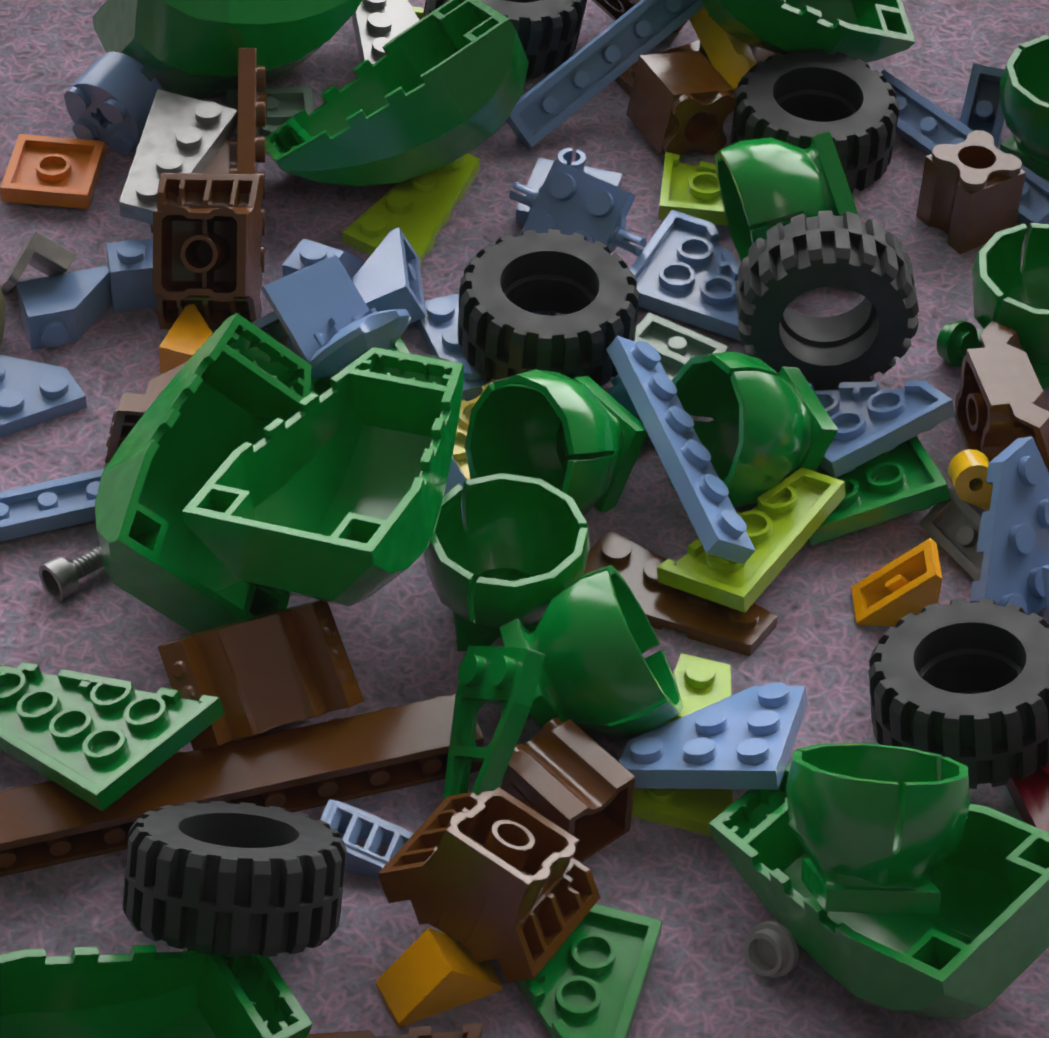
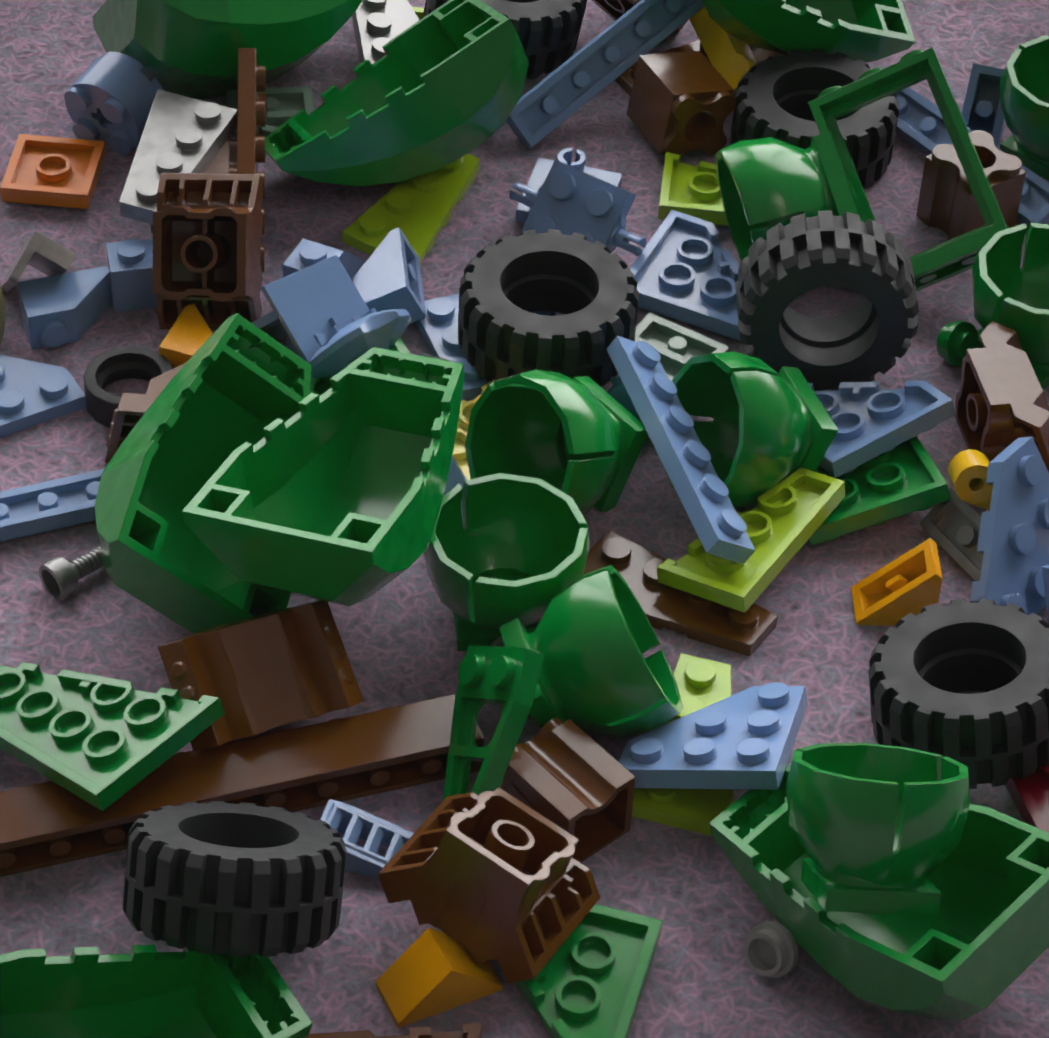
none -> black tyre [83,346,172,428]
none -> green door [808,47,1008,292]

